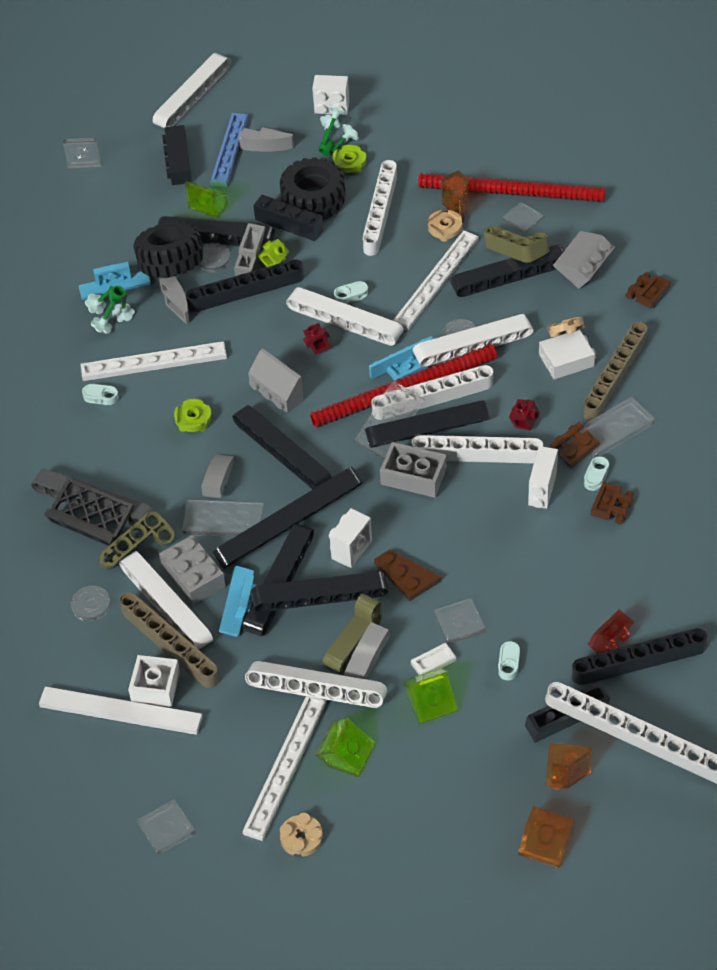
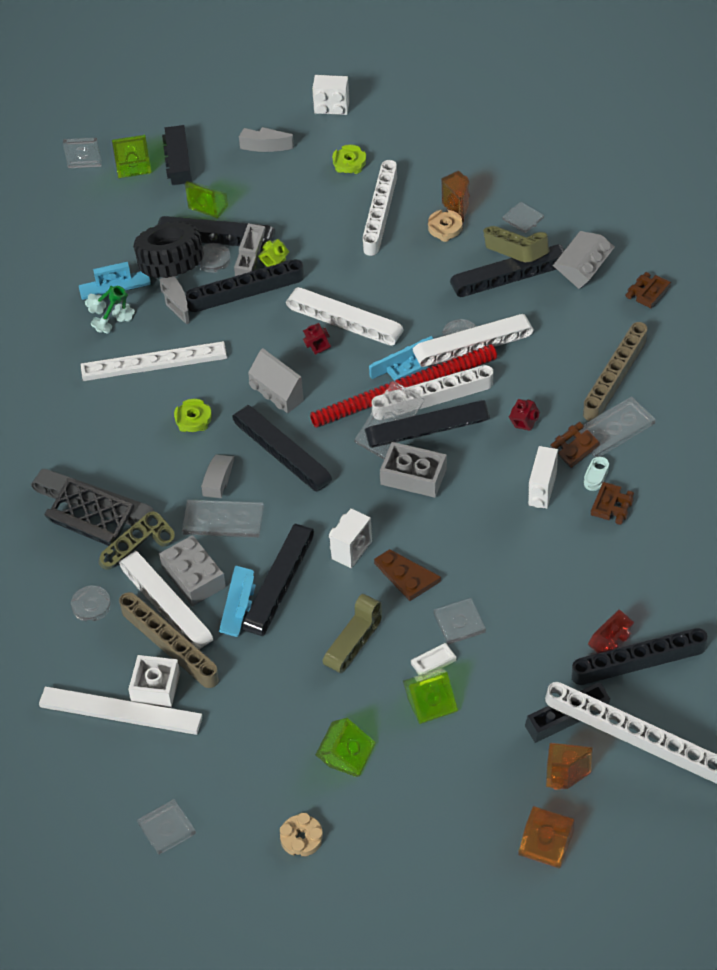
light aqua piece [82,384,119,405] -> none
white beam [153,53,231,128] -> none
medium blue tile [210,113,248,187] -> none
black beam [212,466,363,569] -> none
white tile [243,696,326,841] -> none
white beam [245,661,387,708] -> none
black beam [250,571,388,612] -> none
black brick [253,195,323,241] -> none
black tyre [279,157,346,220] -> none
plant [318,105,359,156] -> none
light aqua piece [334,281,368,304] -> none
light grey slope [343,622,389,679] -> none
white tile [393,230,479,331] -> none
white beam [412,435,543,463] -> none
red piece [418,173,605,202] -> none
light aqua piece [498,641,520,681] -> none
white brick [539,329,596,379] -> none
tan plate [547,317,584,337] -> none
none -> clear neon green slope [112,135,152,178]

